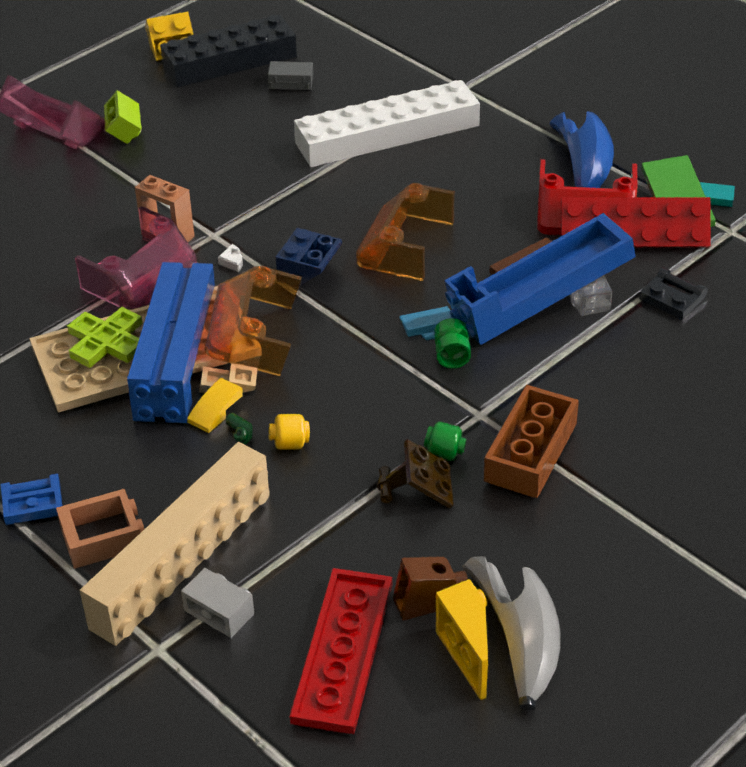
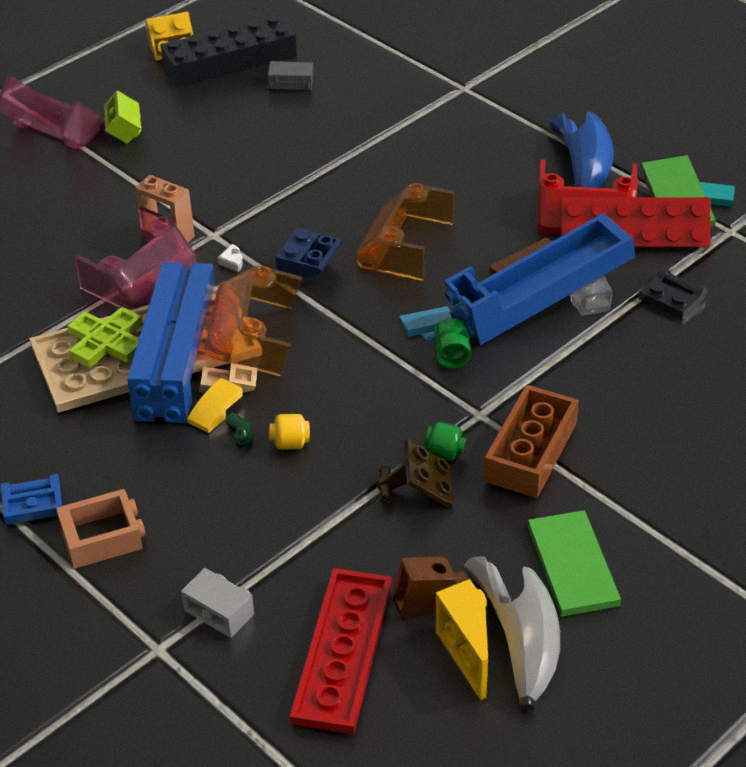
tan brick [80,442,270,646] -> none
white brick [294,80,480,167] -> none
none -> bright green tile [528,510,621,617]

